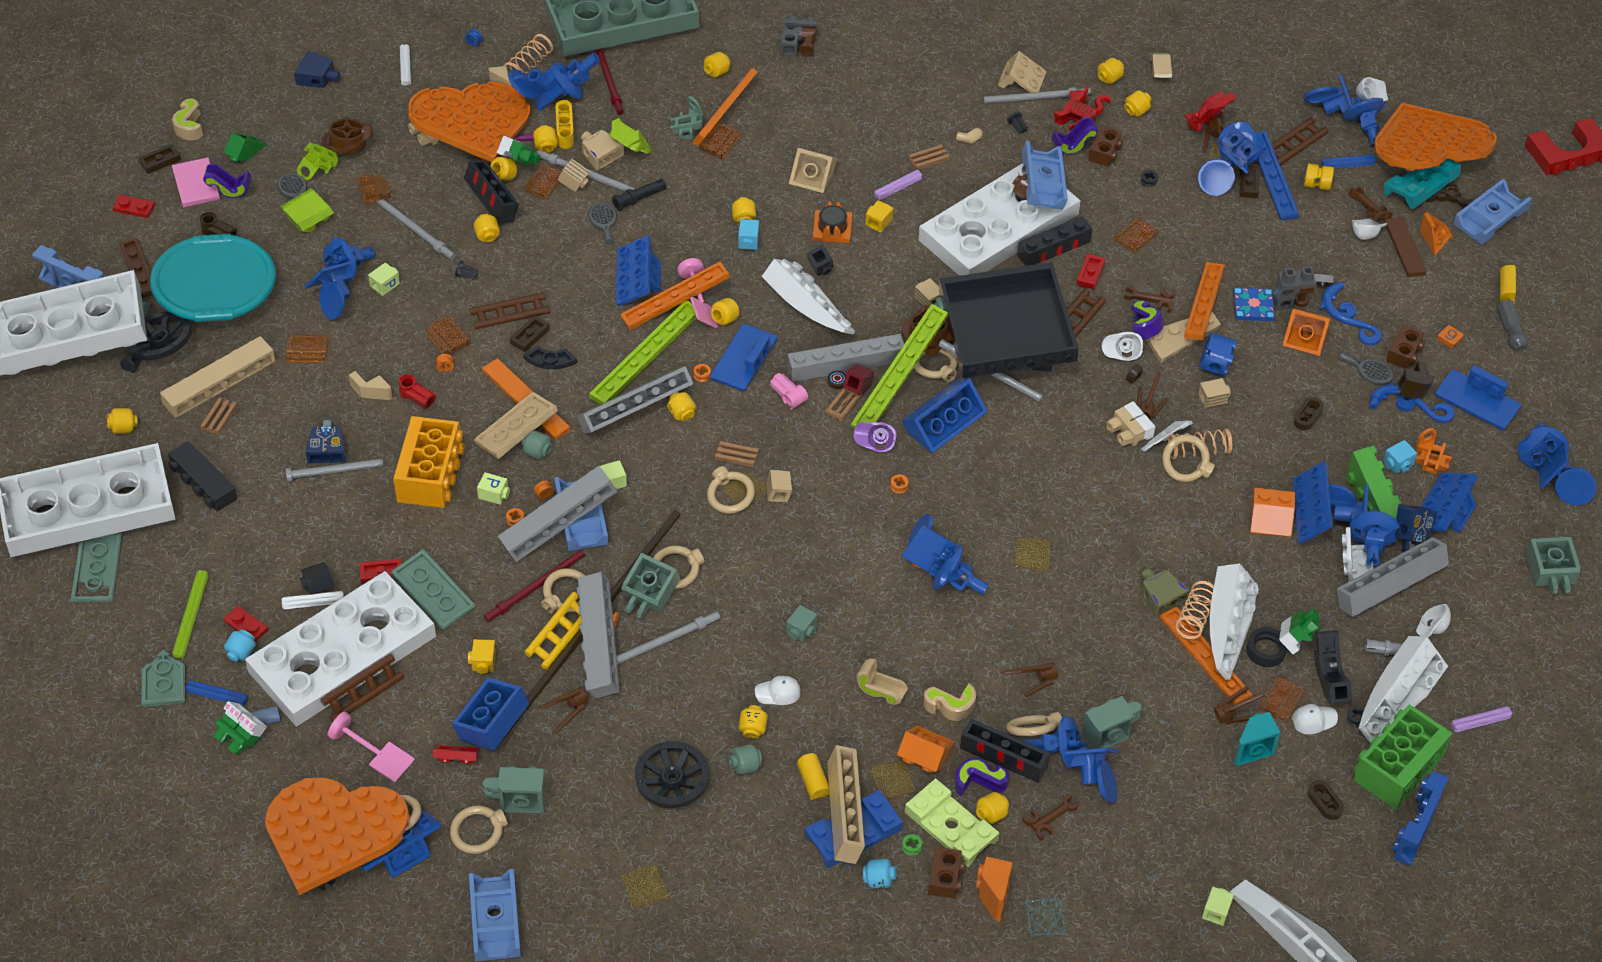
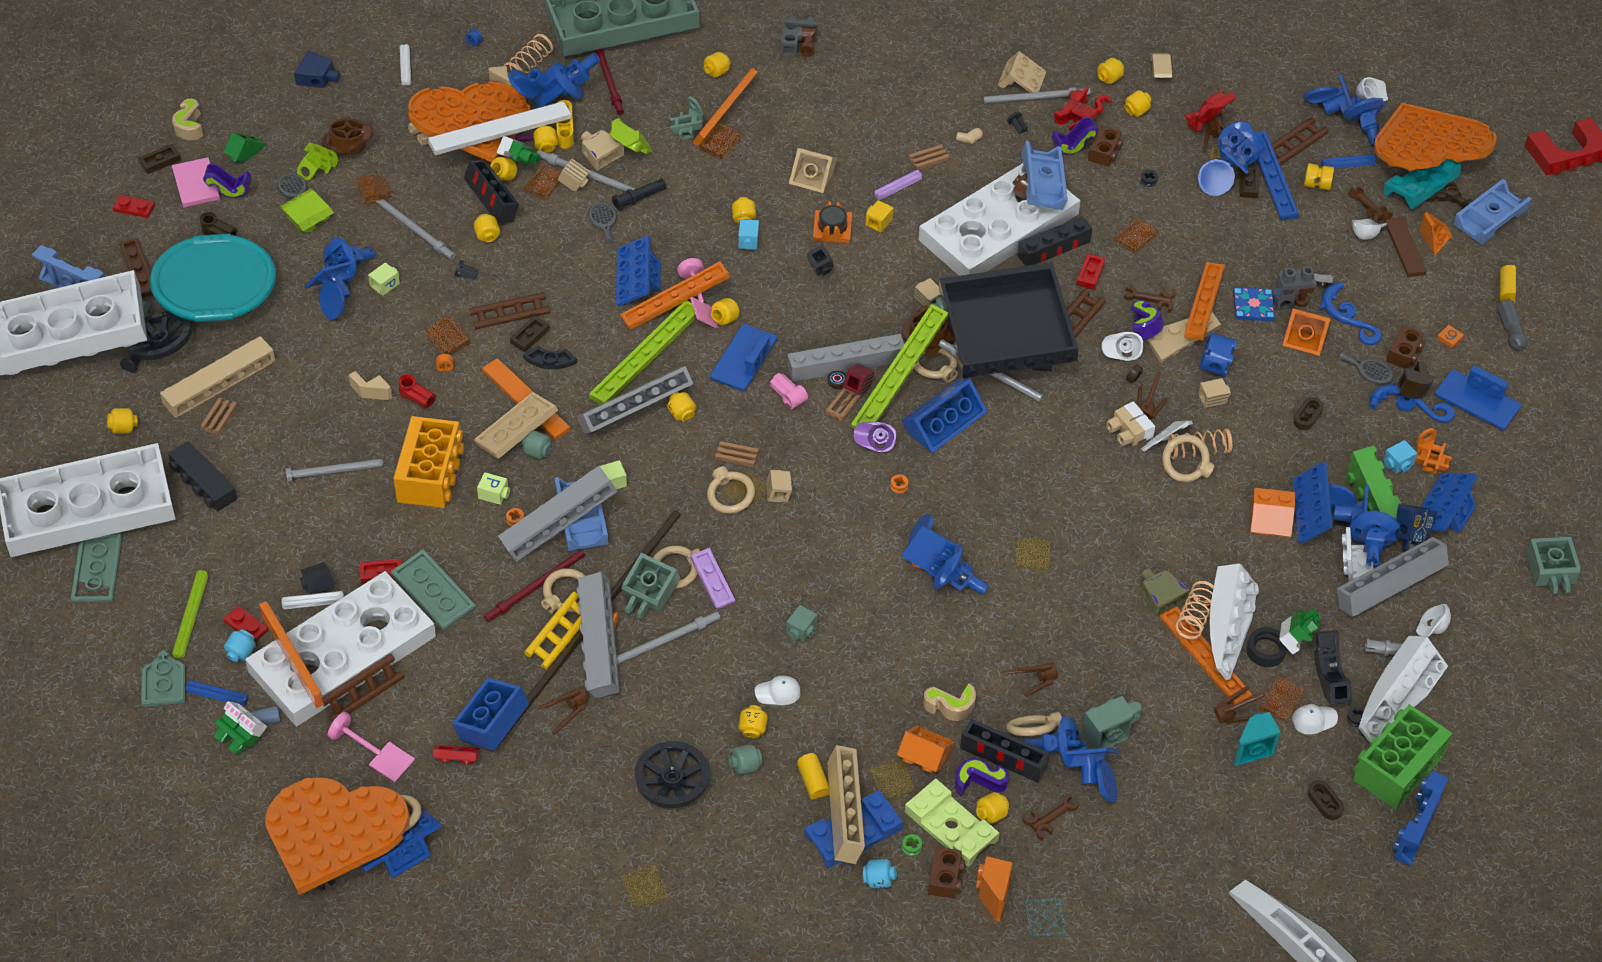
clear orange plate [285,335,328,362] -> none
dark blue torso [306,420,346,464] -> none
tan piece [450,806,508,854] -> none
yellow brick [468,639,496,674] -> none
medium blue piece [469,869,521,962] -> none
sand green hinge [482,766,546,813] -> none
orange bush [534,480,554,500] -> none
orange bush [694,364,711,382] -> none
white wedge [762,259,855,334] -> none
tan animal [856,658,908,705] -> none
yellowish green brick [1202,887,1234,926] -> none
lavender axle [1451,706,1512,732] -> none
blue piece [1518,424,1597,506] -> none
none -> orange tile [259,601,323,708]
none -> white tile [428,101,571,155]
none -> lavender tile [690,548,735,610]

